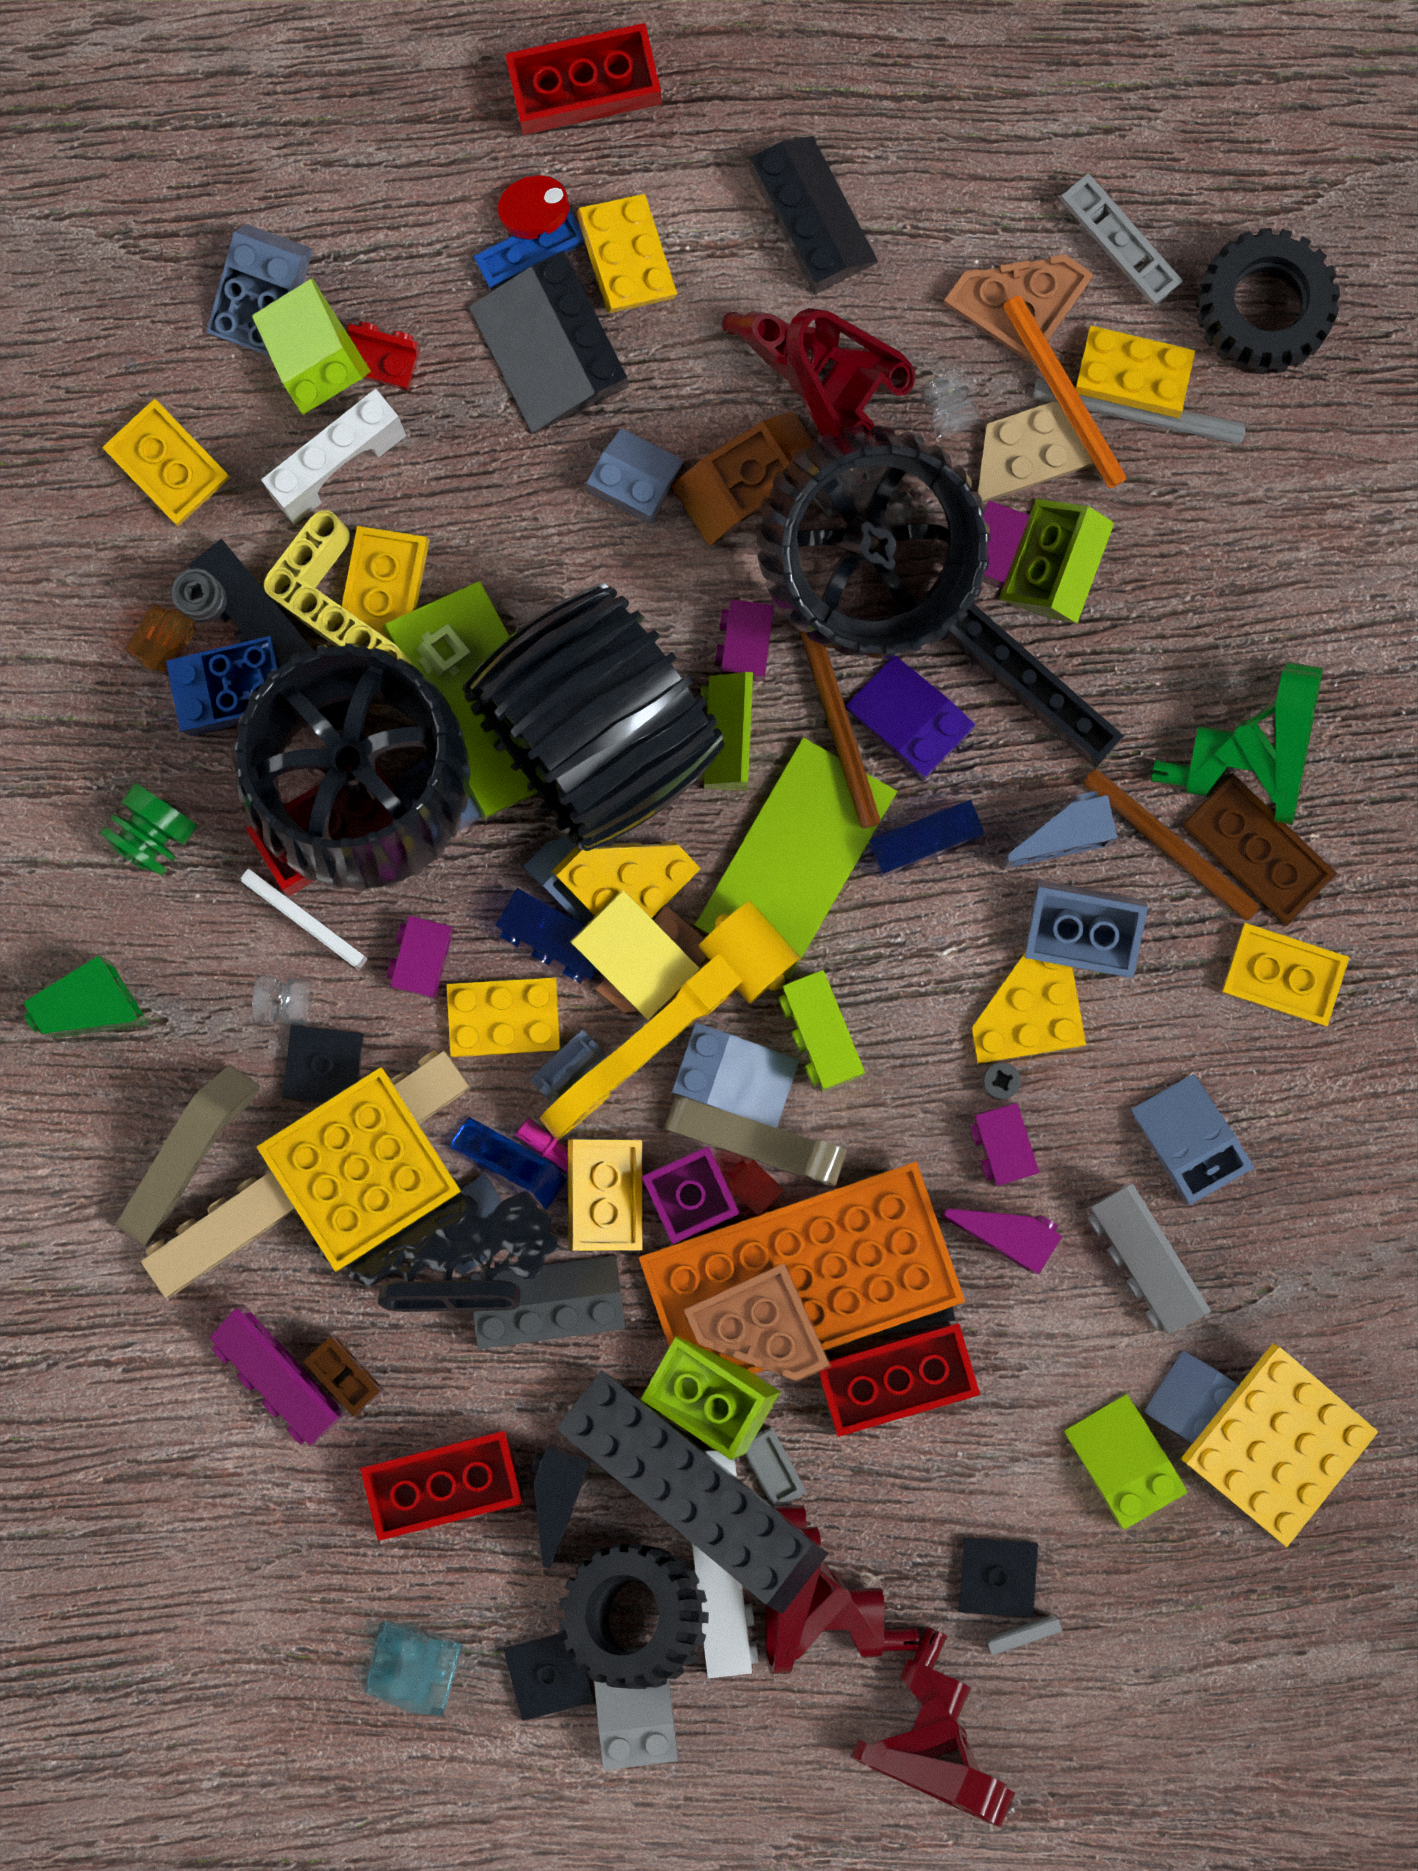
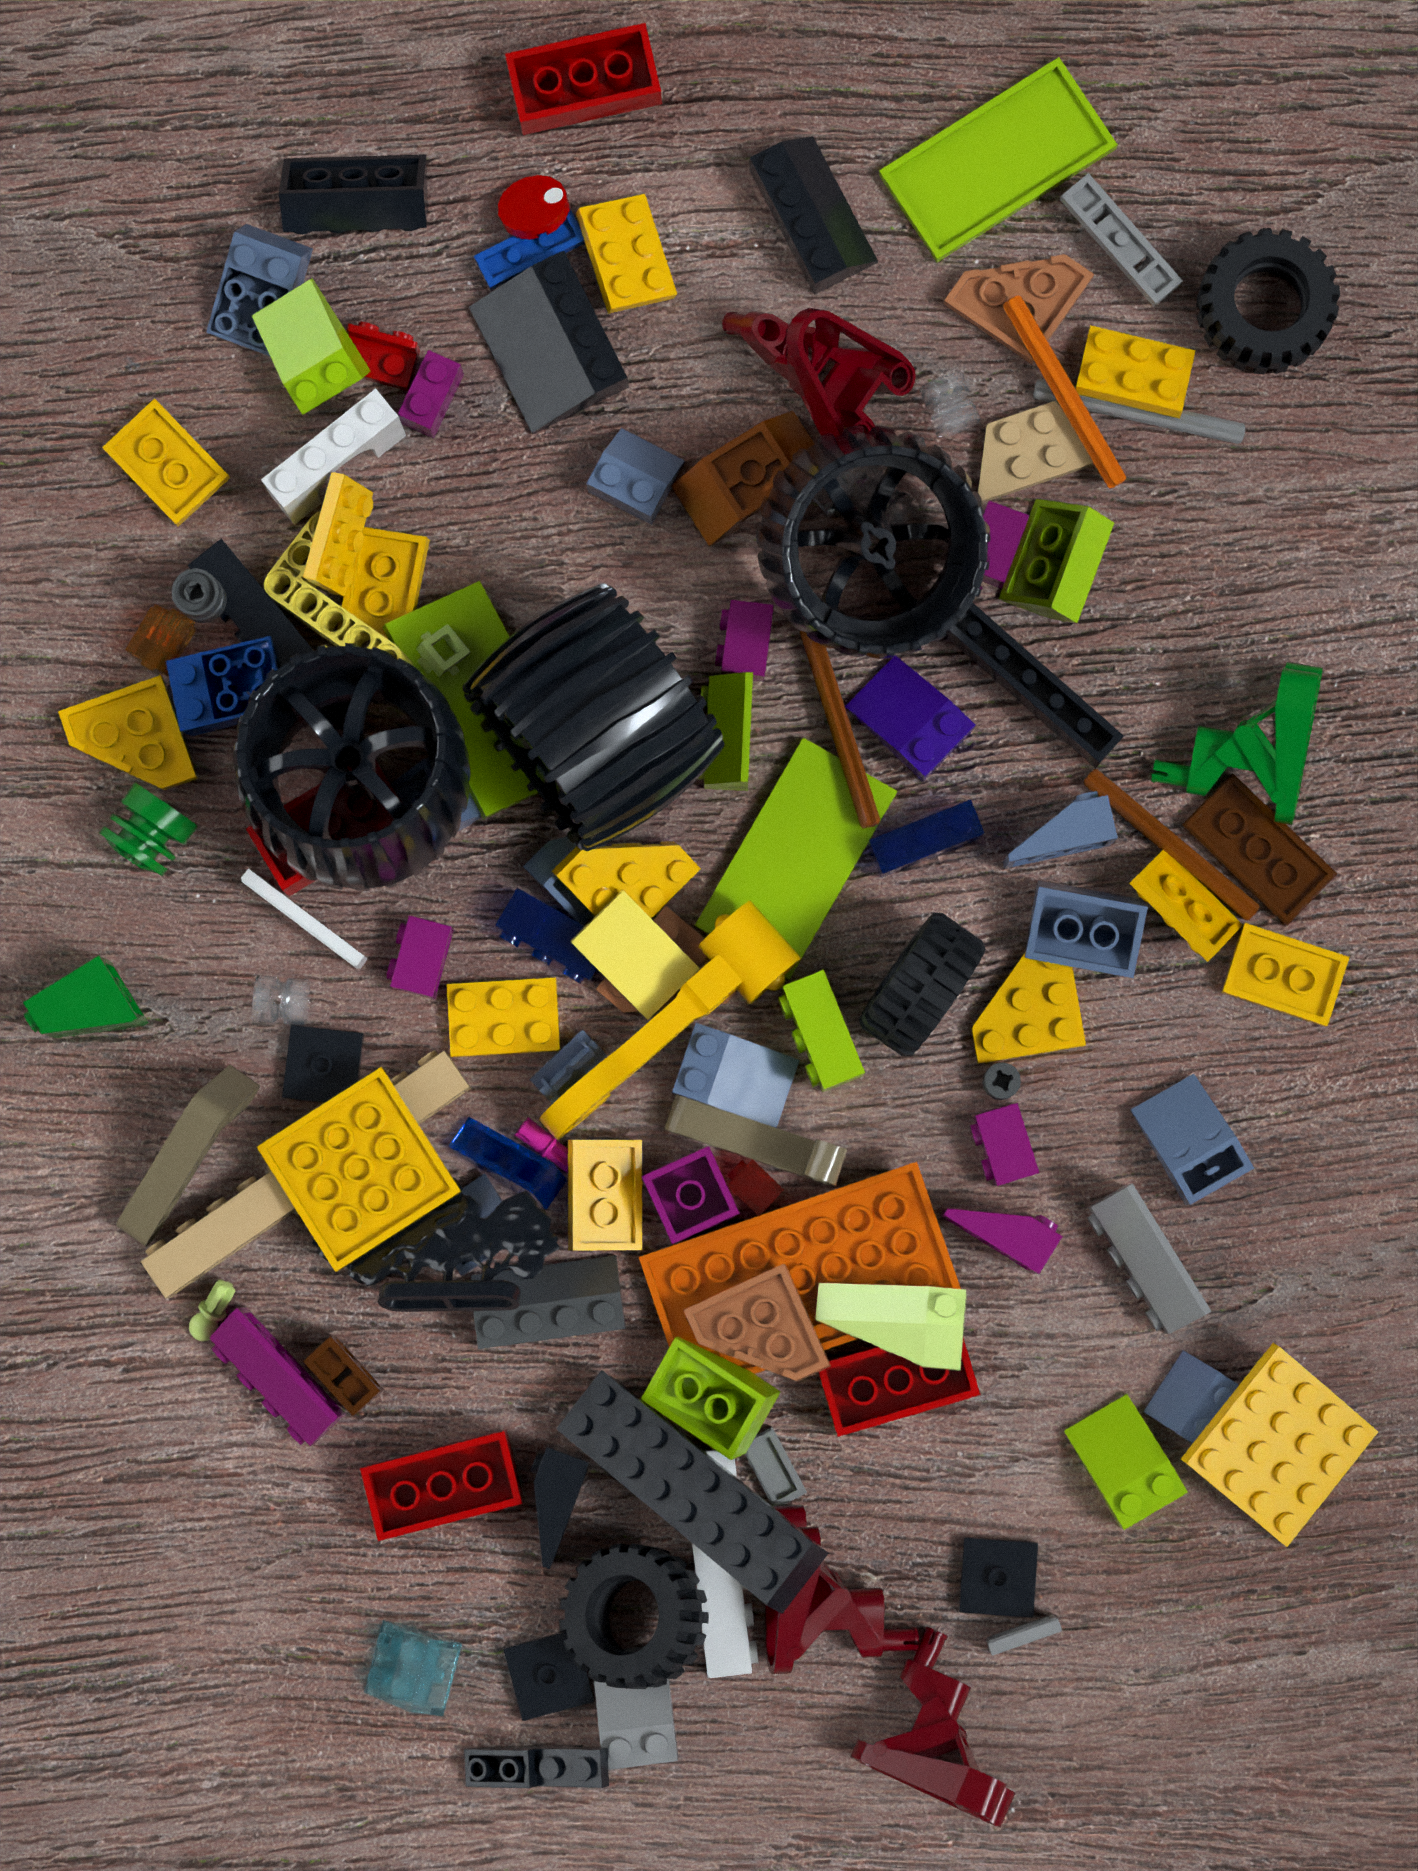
none -> yellow plate [58,675,198,790]
none -> yellowish green axle [189,1279,235,1341]
none -> black slope [279,154,428,235]
none -> yellow plate [302,472,373,597]
none -> magenta brick [397,350,464,439]
none -> black slope [464,1745,609,1788]
none -> yellowish green wedge [815,1283,967,1371]
none -> black tyre [859,913,986,1056]
none -> lime tile [879,57,1118,263]
none -> yellow plate [1129,850,1243,962]

